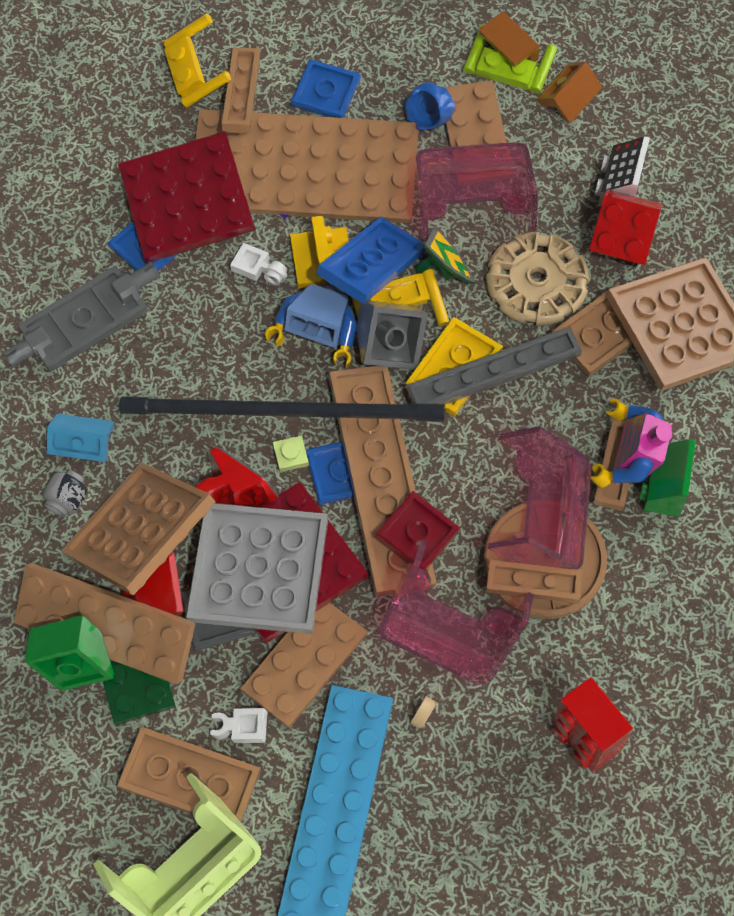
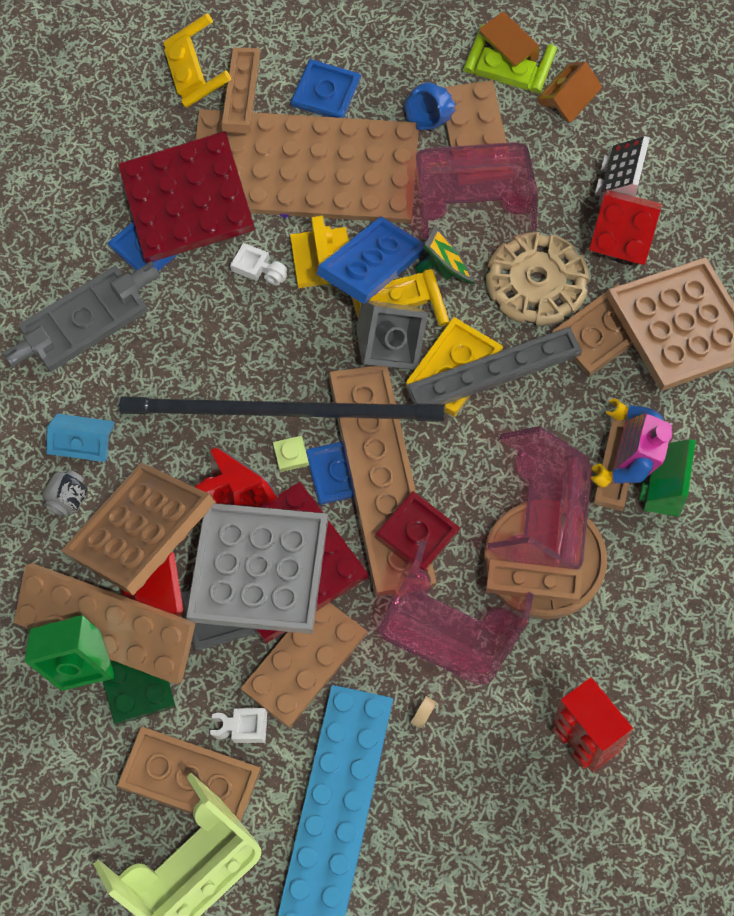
medium blue torso [265,284,357,369] -> none

